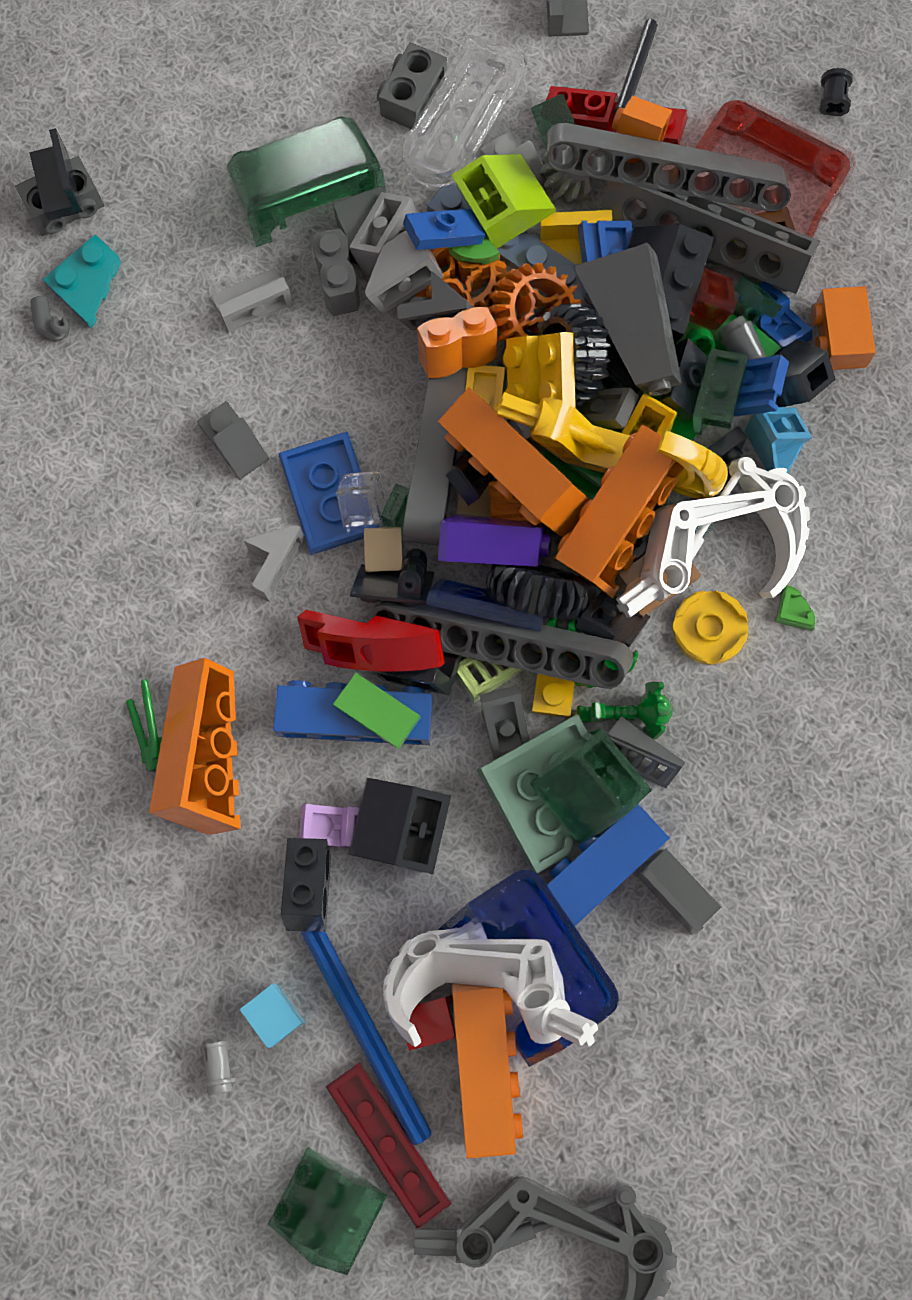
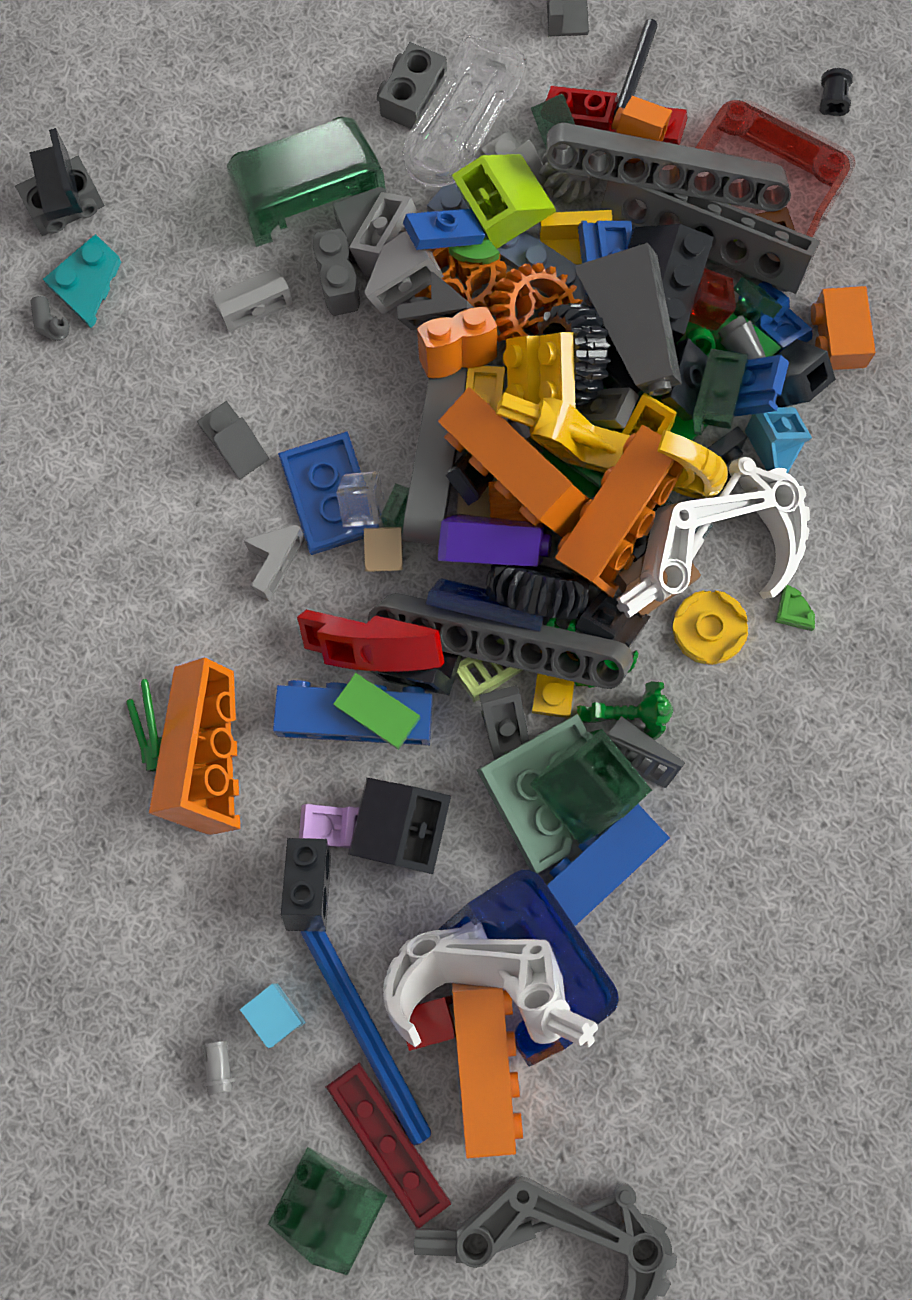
black hinge [350,548,435,607] -> none
dark grey panel [637,849,721,935] -> none

